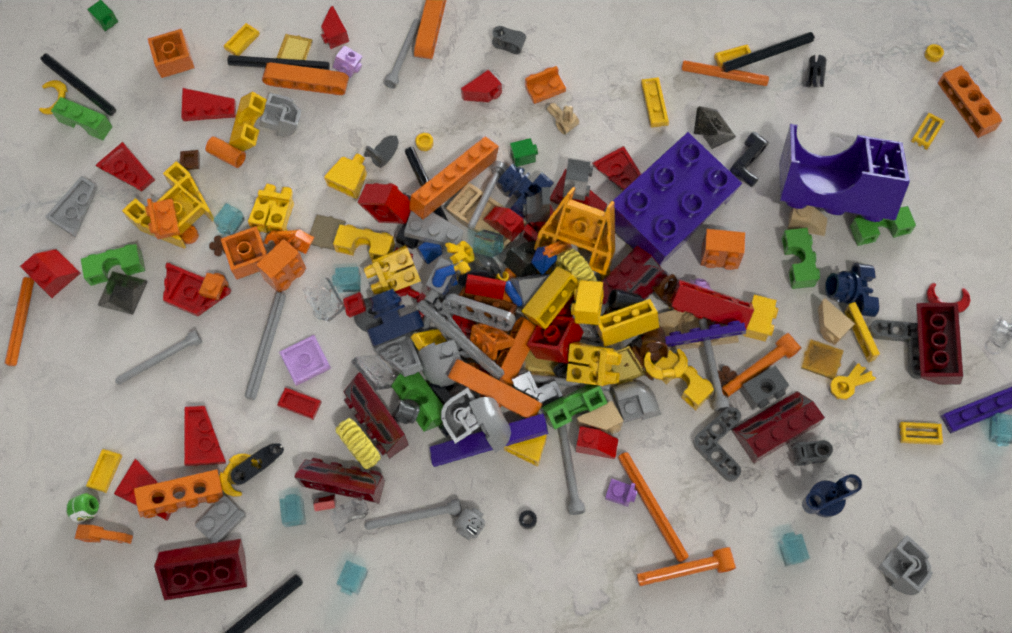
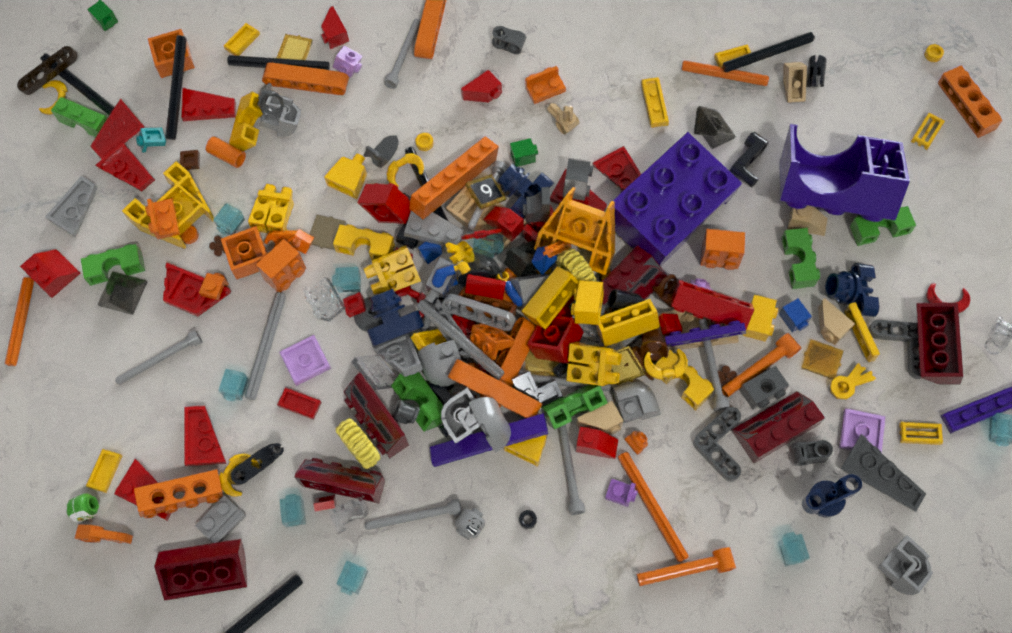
none -> dark brown beam [17,46,78,95]
none -> red wing [90,98,144,160]
none -> teal bracket [136,127,166,153]
none -> black axle [165,35,187,140]
none -> clear light blue brick [218,369,249,401]
none -> dark grey piece [257,83,284,115]
none -> yellow piece [387,153,424,187]
none -> red piece [461,228,503,240]
none -> piece [465,174,507,210]
none -> orange plate [624,431,648,455]
none -> red tile [658,313,683,335]
none -> blue brick [779,298,812,333]
none -> tan slope [783,62,807,103]
none -> lavender tile [839,408,885,453]
none -> dark grey wing [841,434,926,512]

